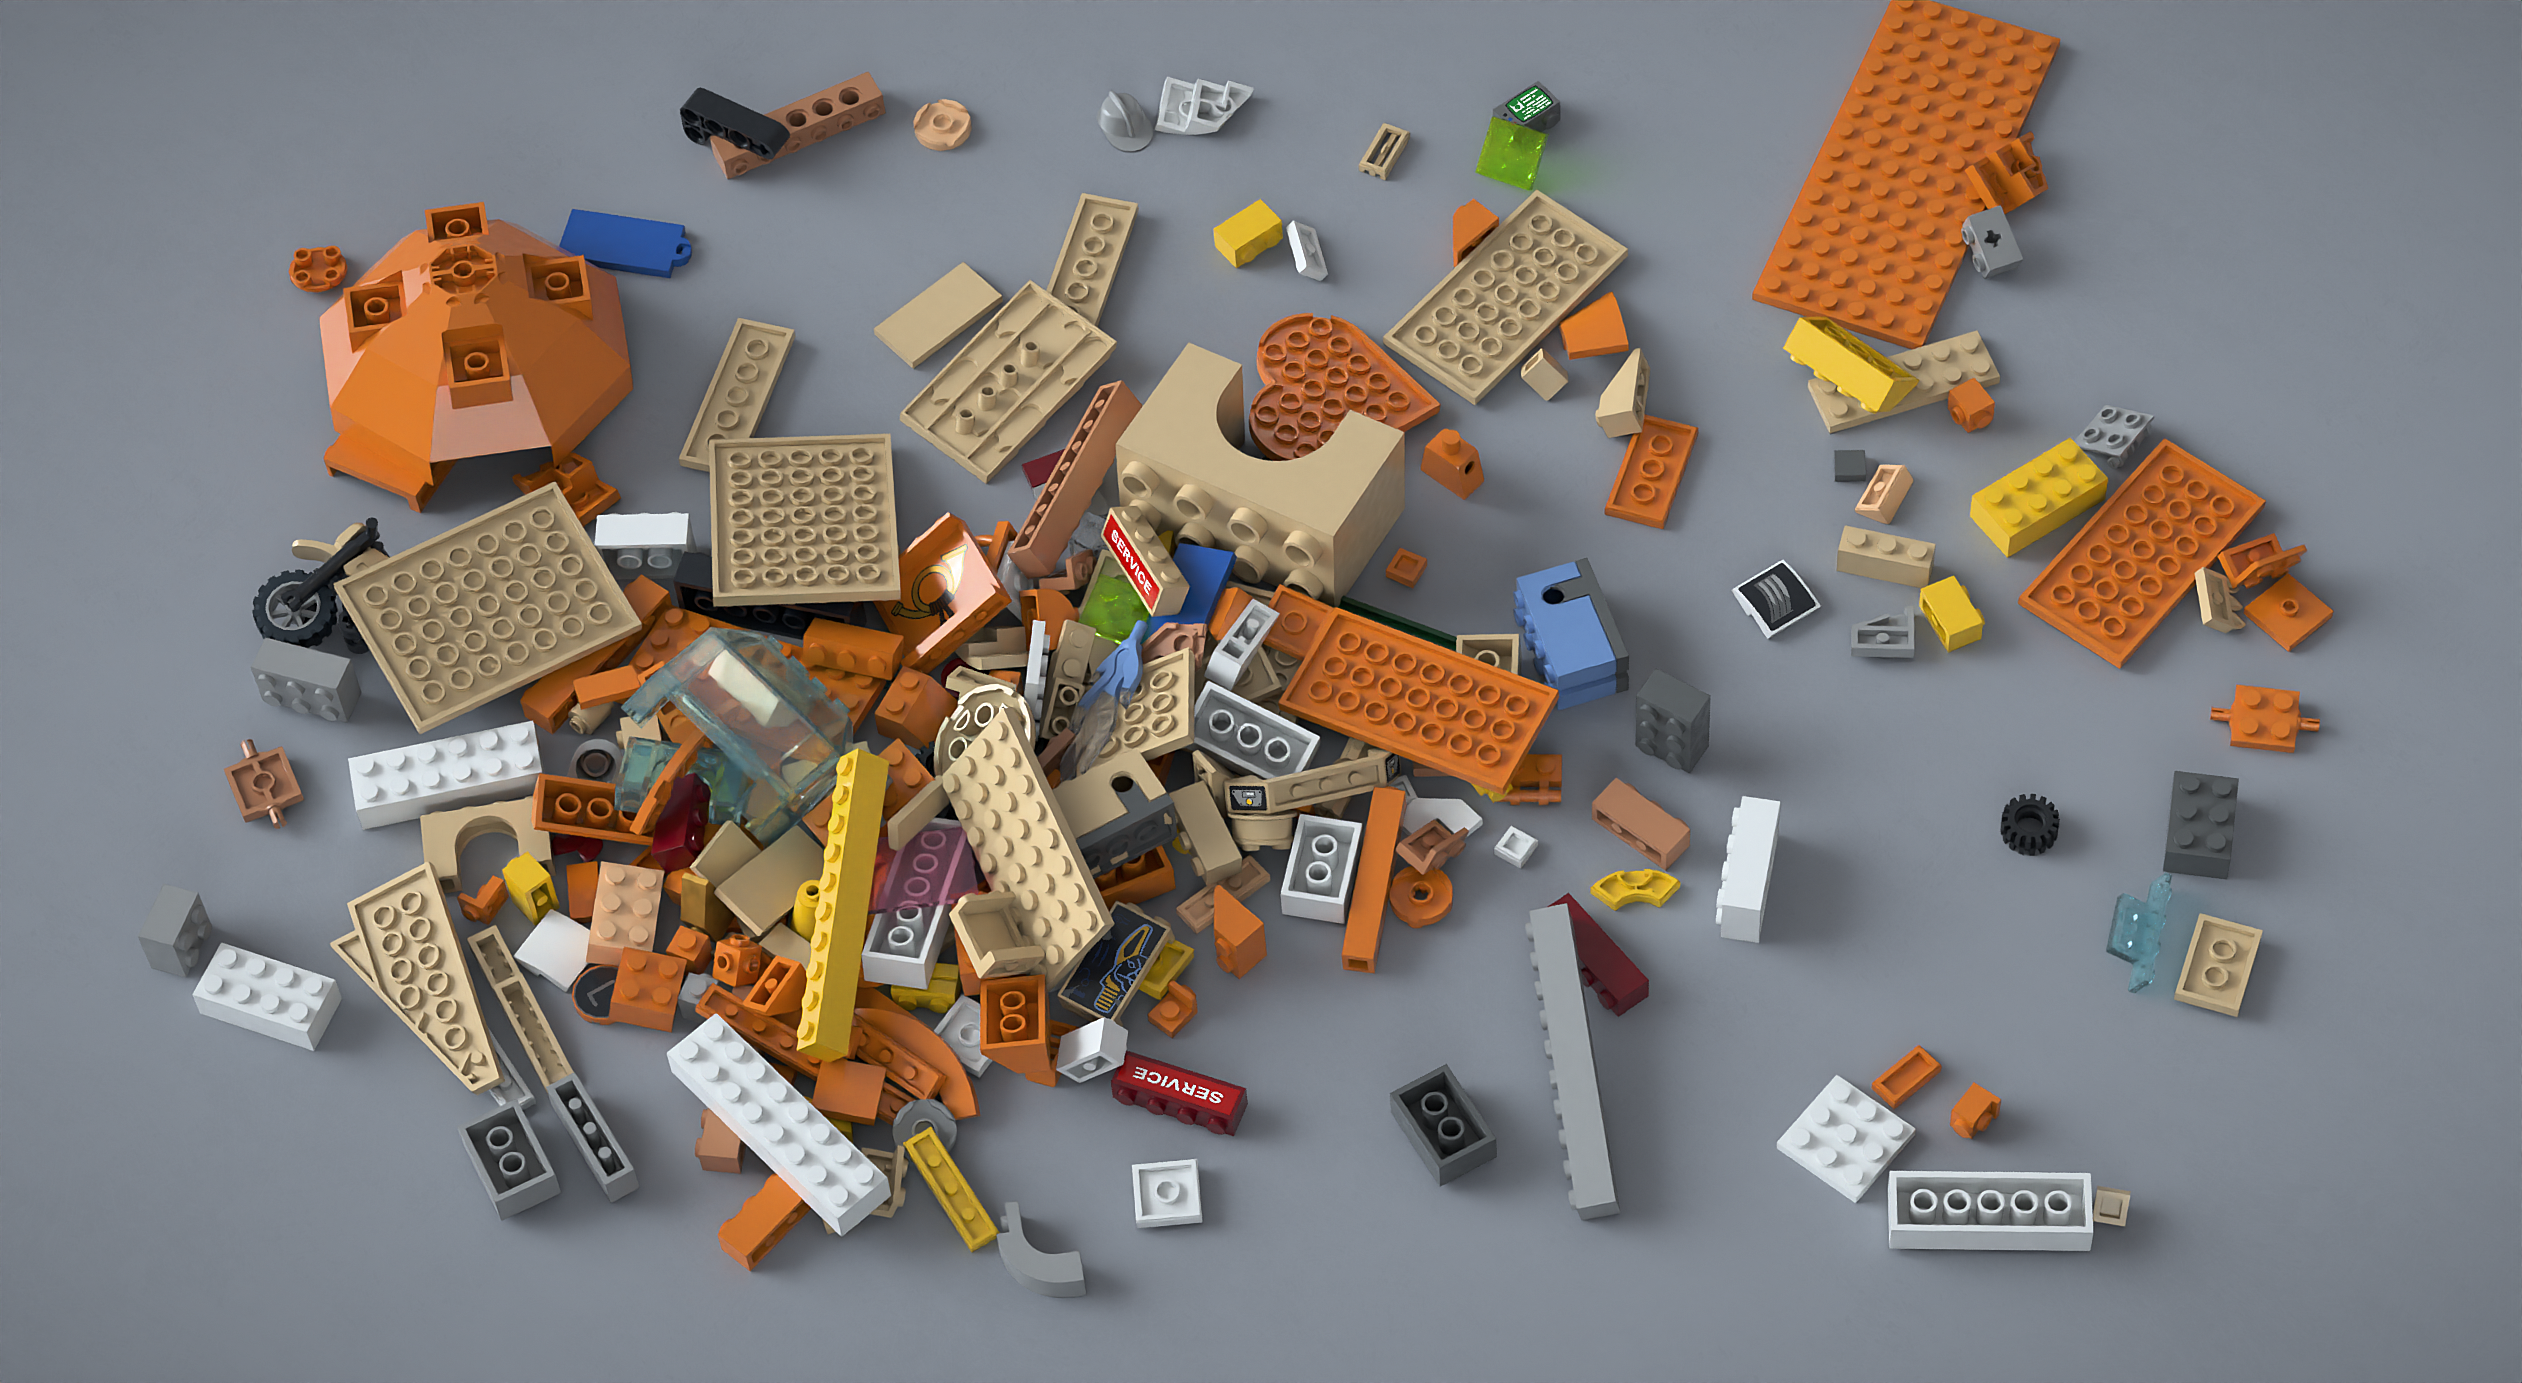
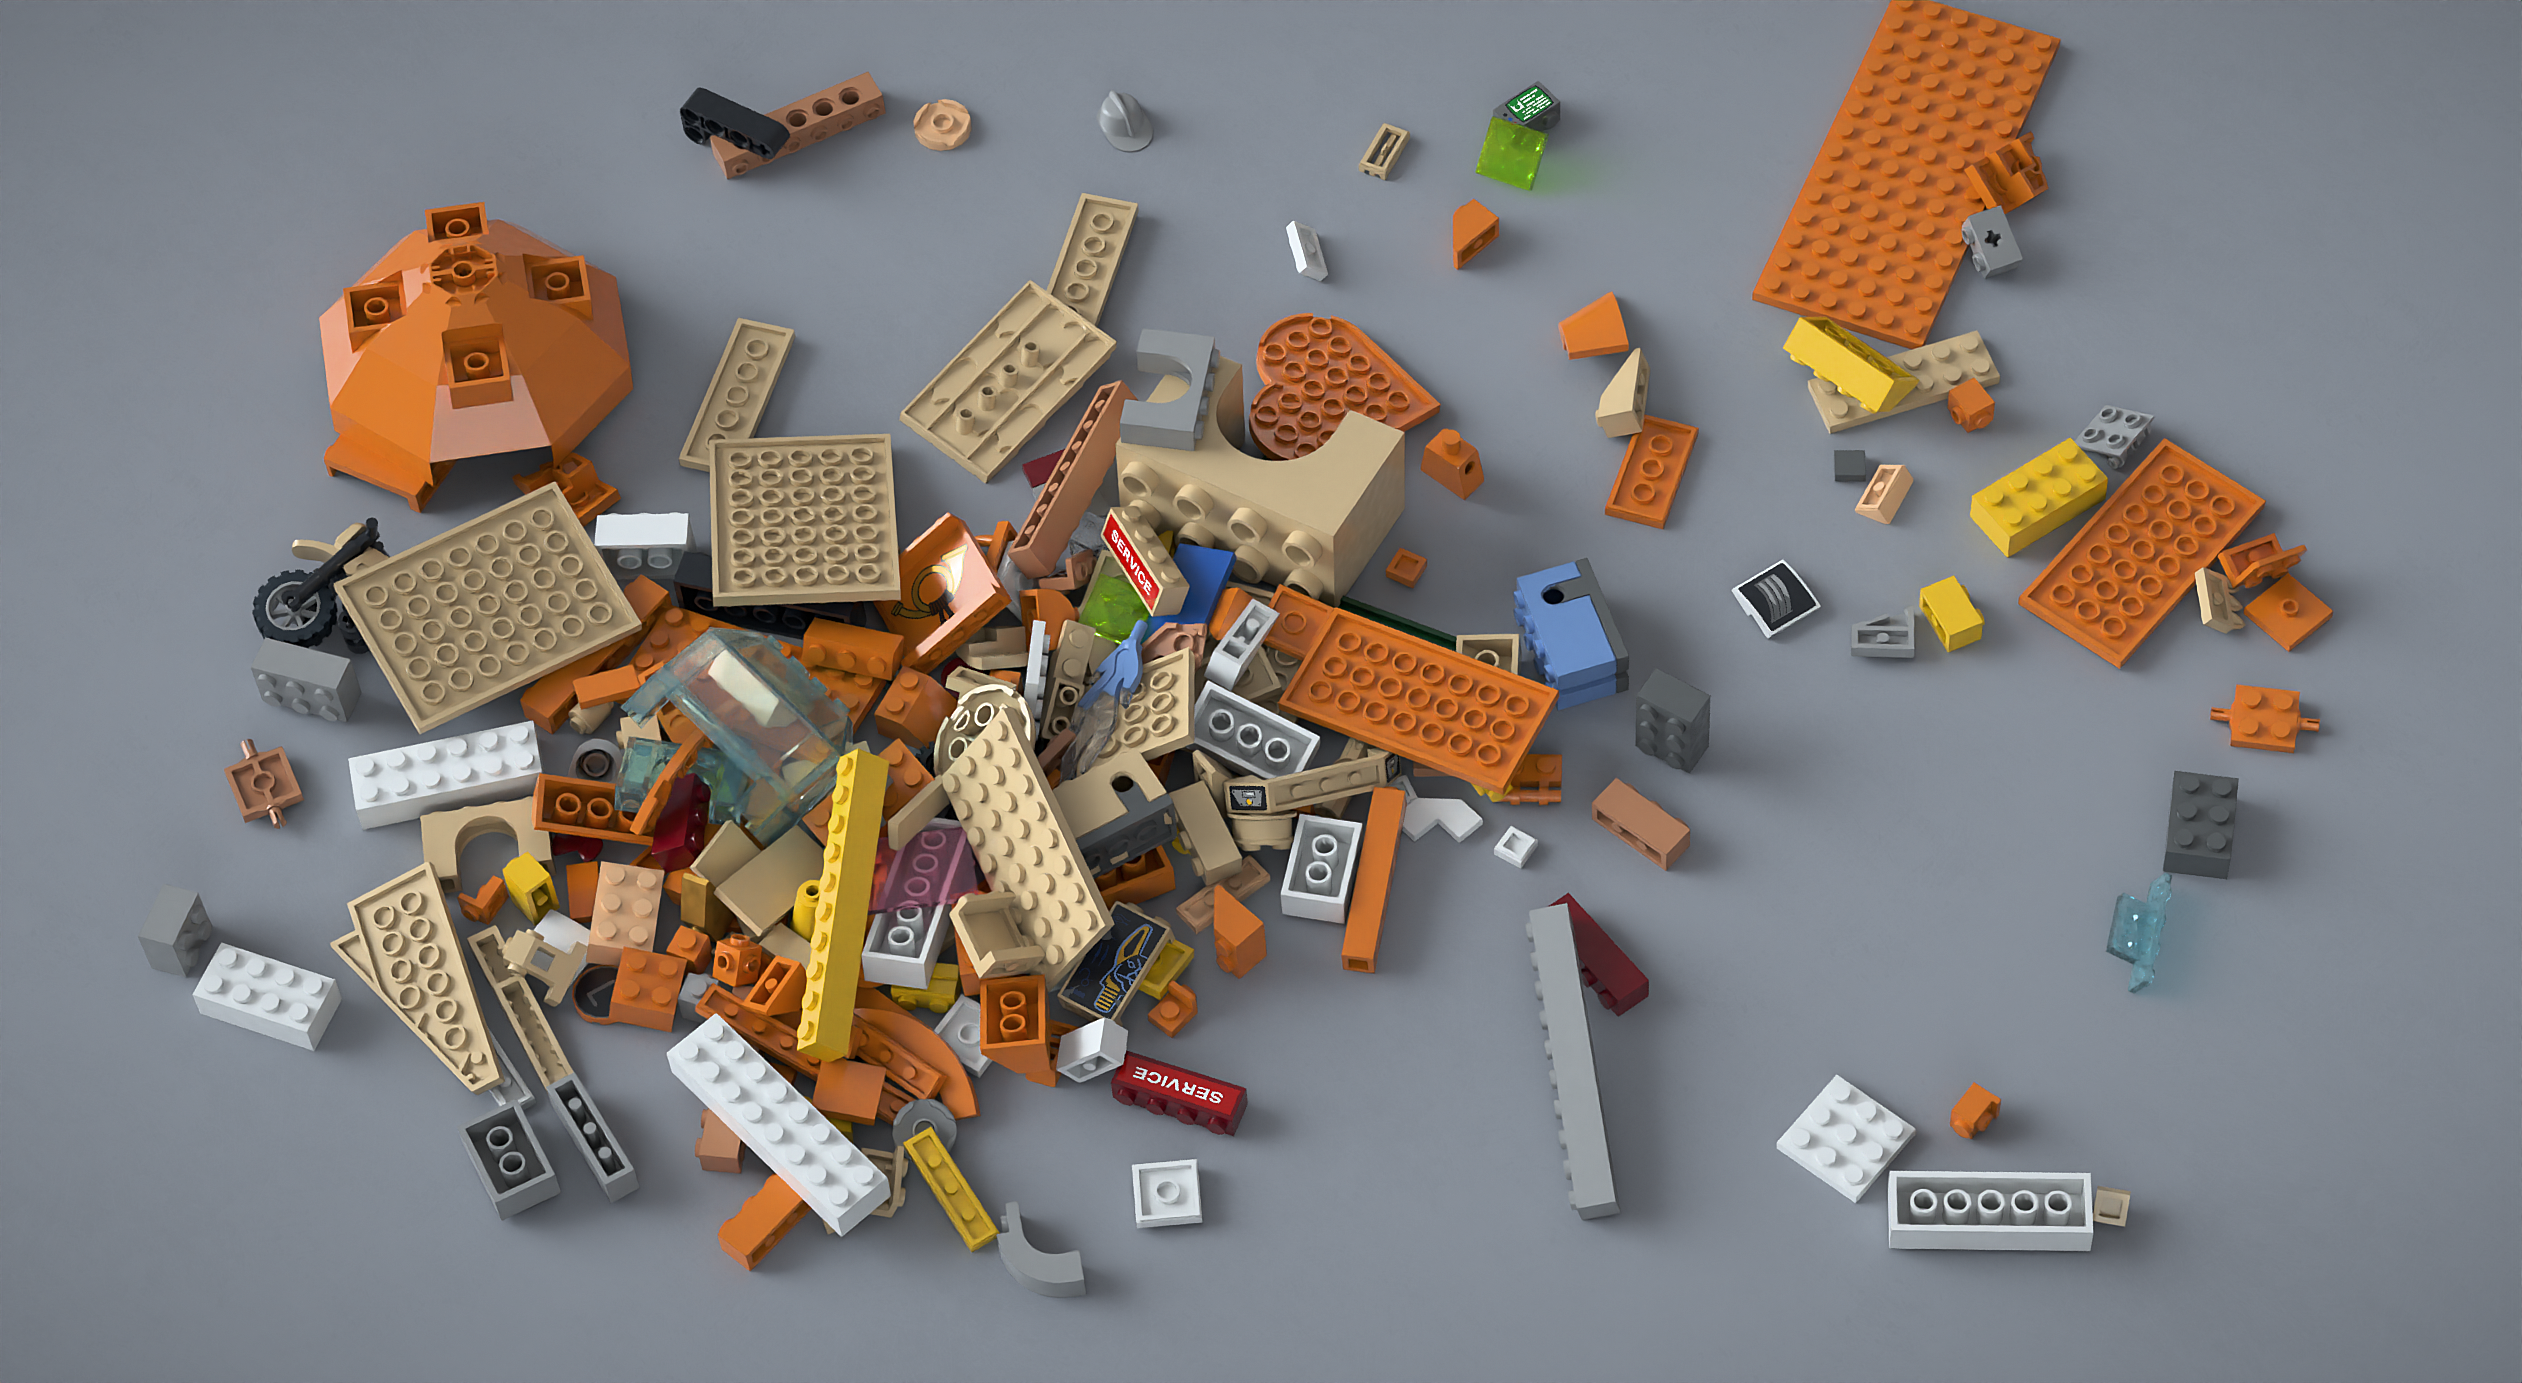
orange dish [288,245,347,292] -> none
blue piece [559,209,692,278] -> none
tan tile [874,262,1003,369] -> none
white slope [1155,77,1254,135] -> none
yellow brick [1213,199,1283,268] -> none
tan plate [1383,189,1628,405] -> none
orange plate [1389,866,1453,928] -> none
dark grey brick [1390,1064,1497,1187] -> none
nougat bracket [1395,819,1469,875] -> none
tan panel [1521,348,1568,401] -> none
yellow tile [1590,869,1681,911] -> none
white brick [1716,796,1780,943] -> none
tan brick [1836,525,1936,588] -> none
orange tile [1871,1045,1942,1110] -> none
black tyre [2000,794,2060,856] -> none
tan plate [2174,913,2263,1017] -> none
none -> tan tile [502,929,588,1007]
none -> light grey arch [1120,328,1220,451]

